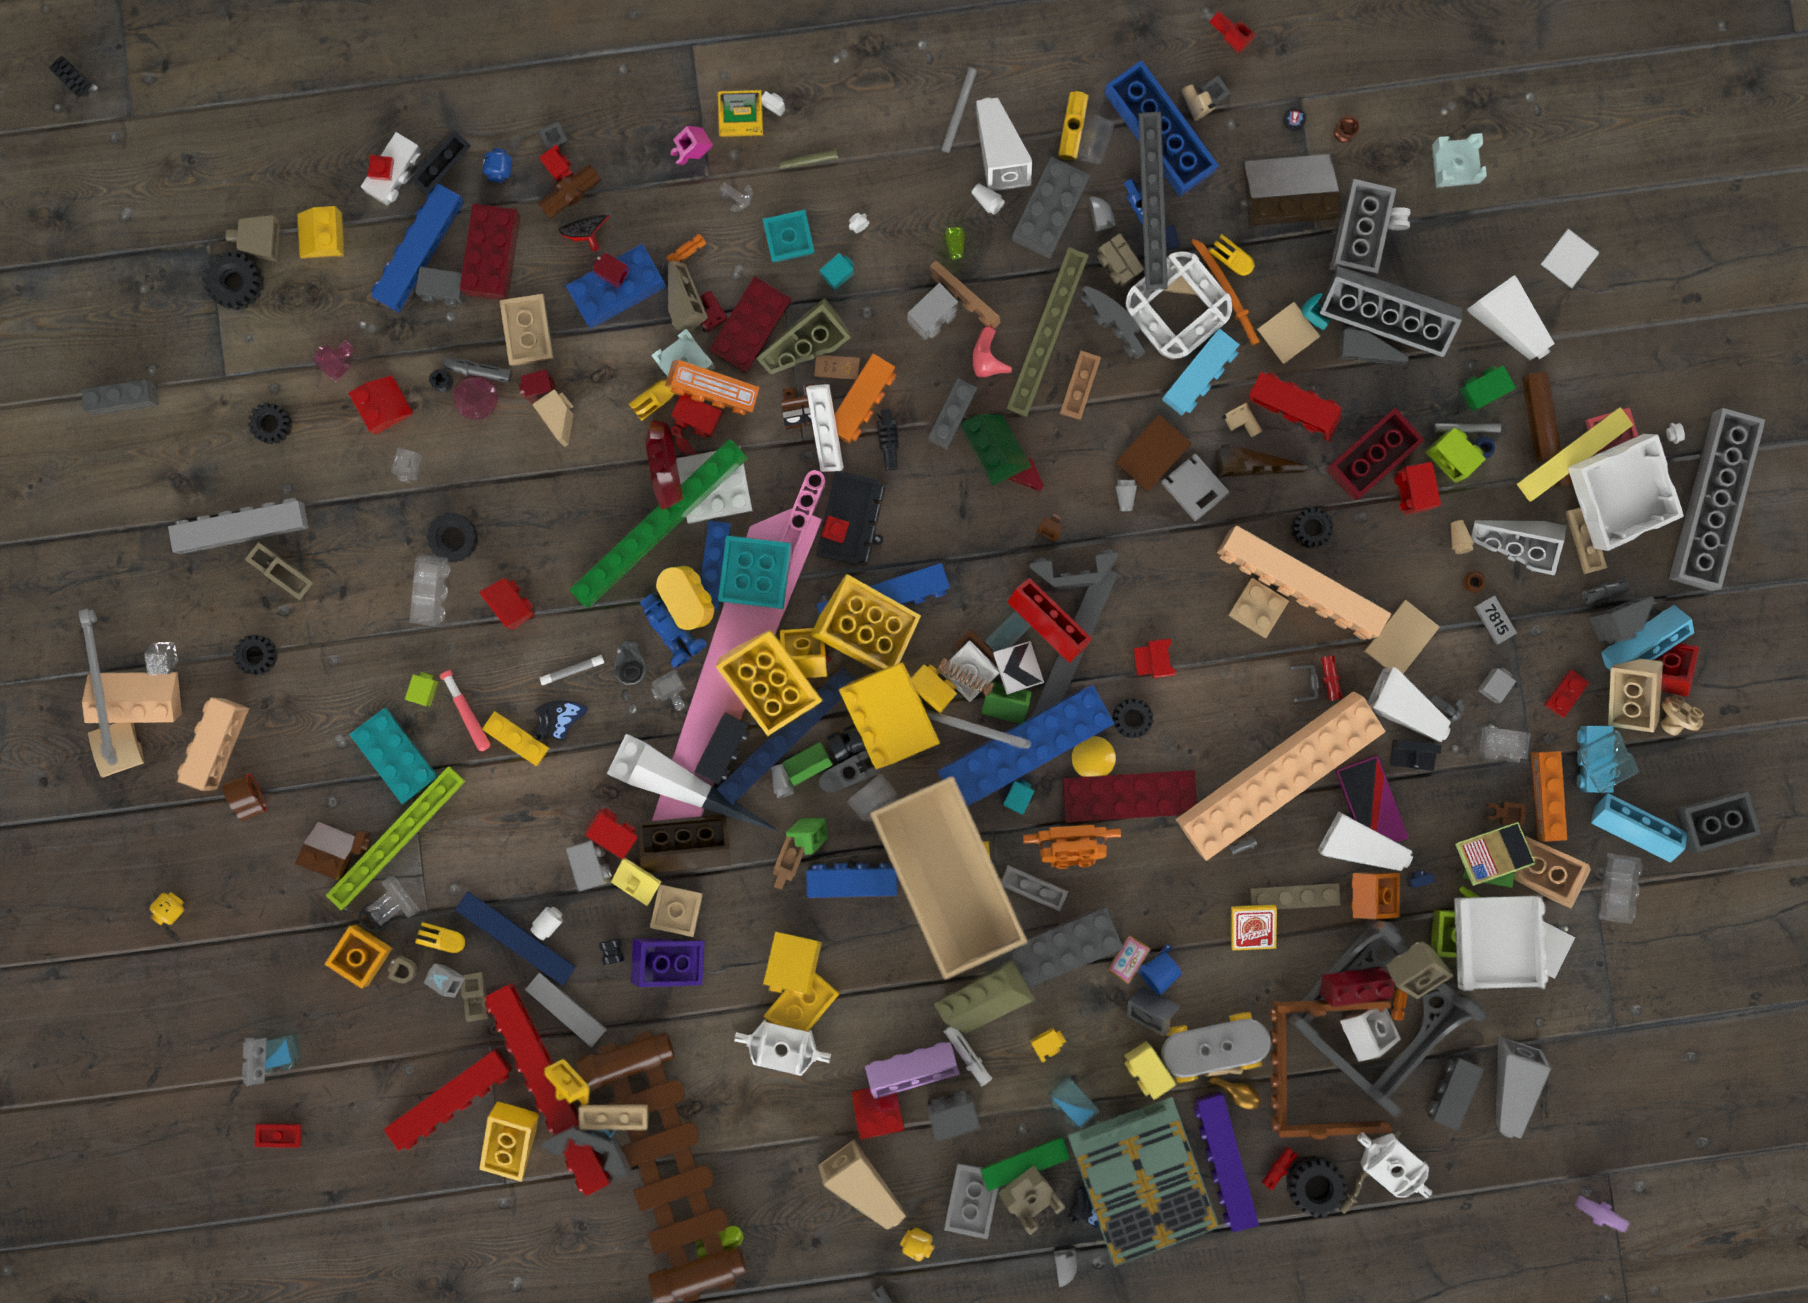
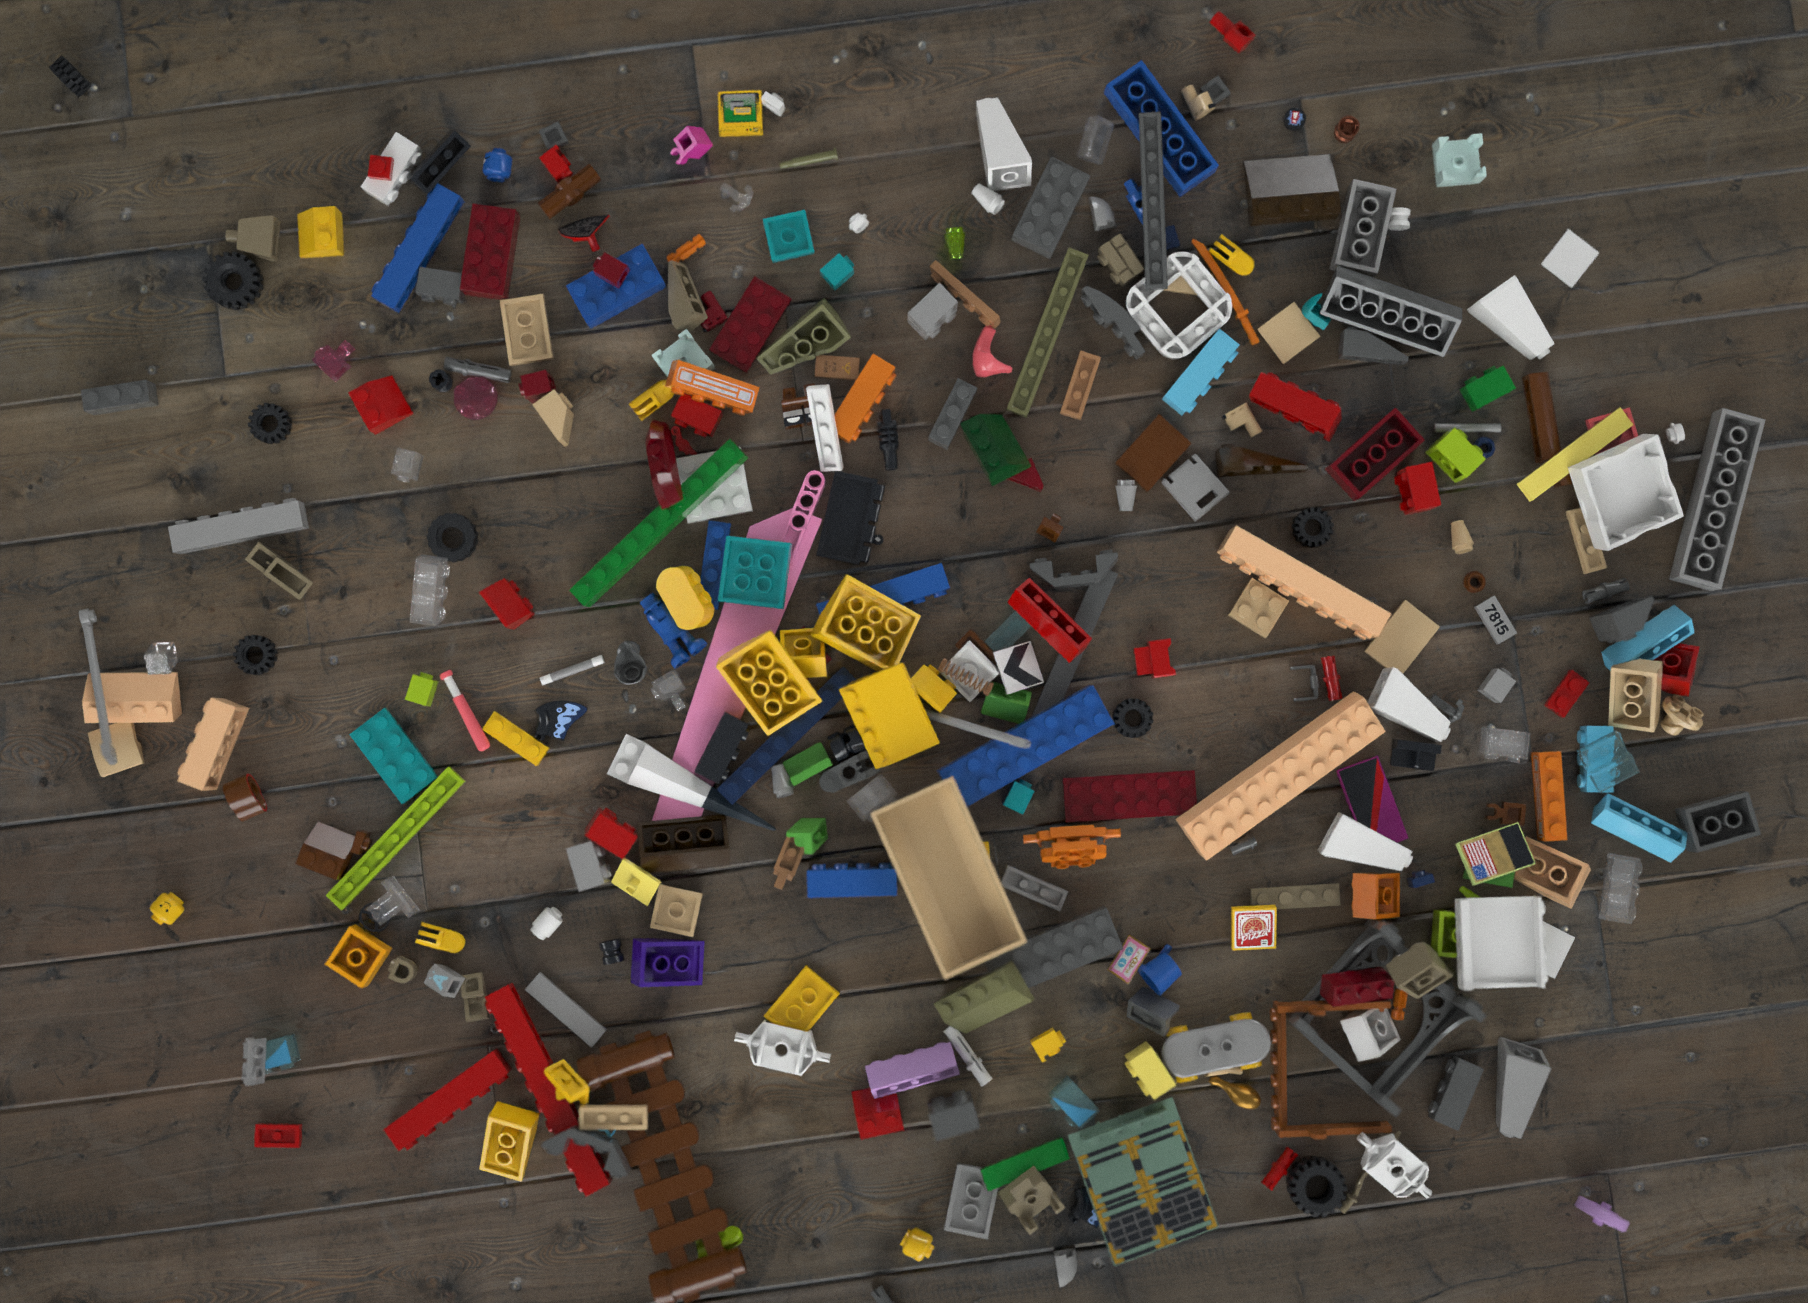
dark blue tile [455,891,577,985] -> none
yellow brick [763,932,822,998] -> none
tan slope [818,1140,906,1230] -> none
red plate [821,516,850,543] -> none
light grey bar [941,68,977,153] -> none
yellow piece [1058,91,1089,161] -> none
yellow dish [1072,736,1116,777] -> none
dark purple brick [1193,1091,1259,1233] -> none
light grey wedge [1471,520,1567,575] -> none

